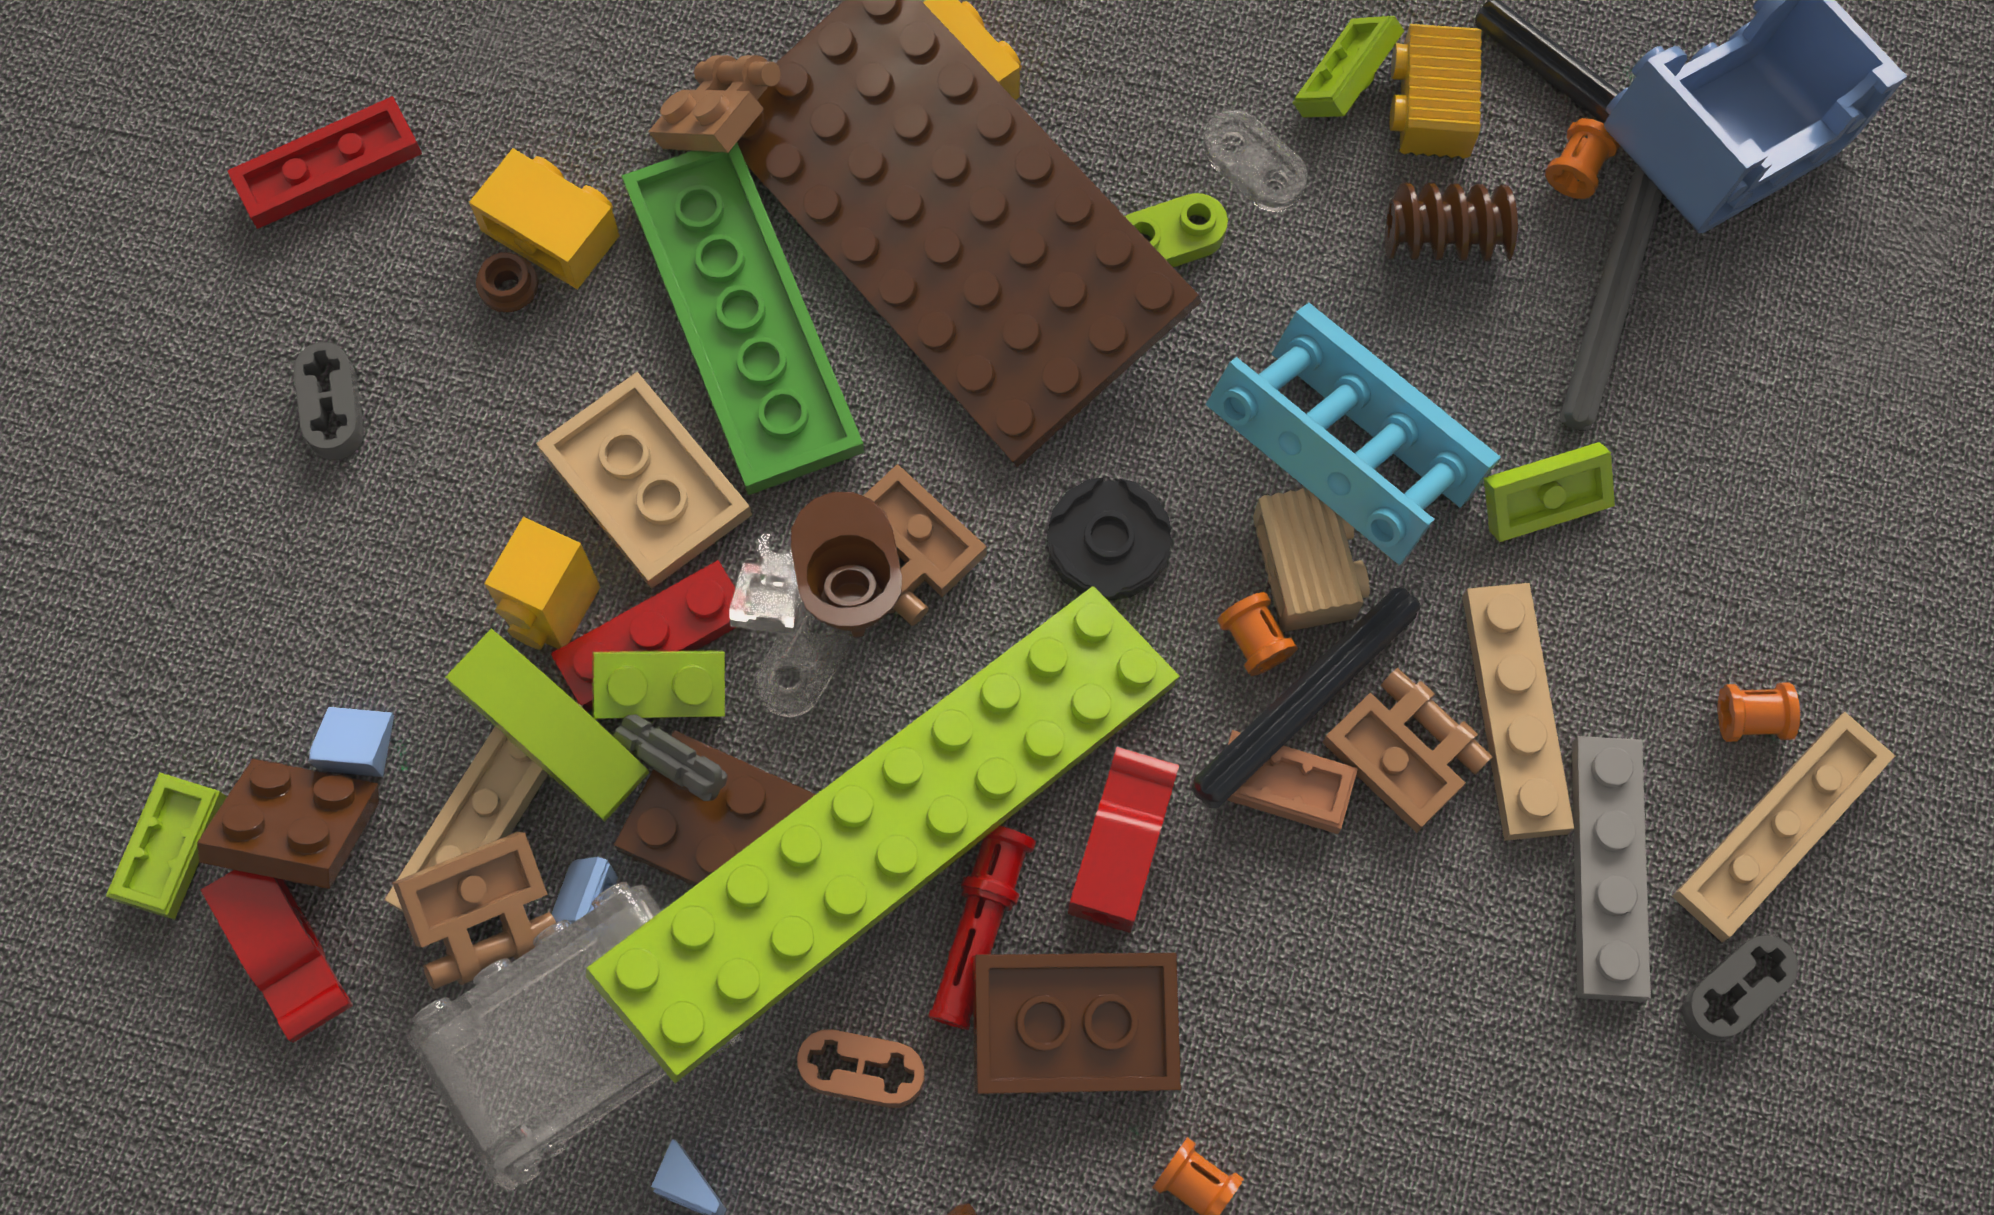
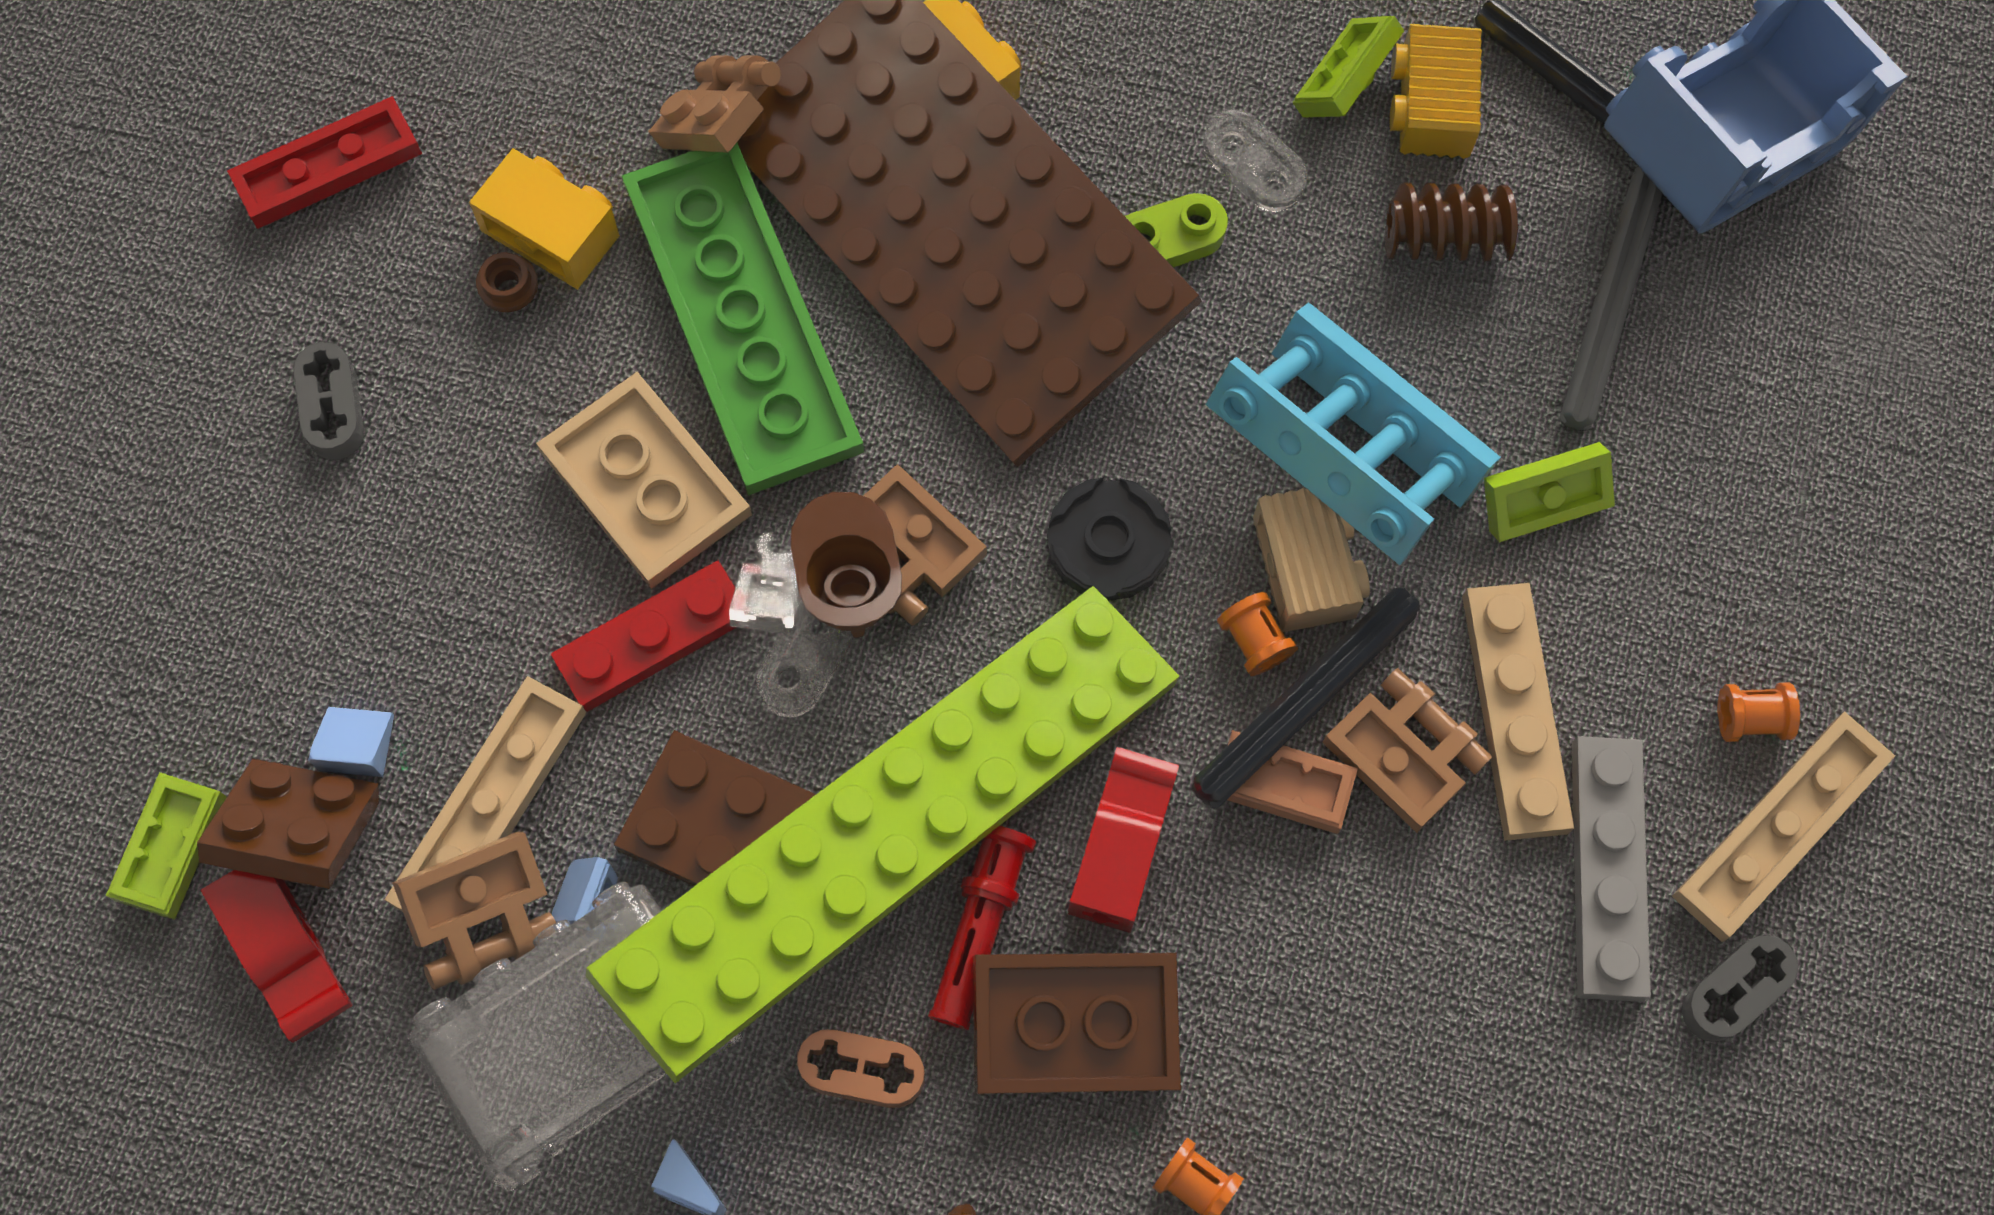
lime slope [445,628,649,822] -> none
yellow brick [484,517,600,650] -> none
lime plate [592,651,725,719] -> none
dark grey axle [614,714,727,801] -> none
orange bush [1545,118,1619,199] -> none

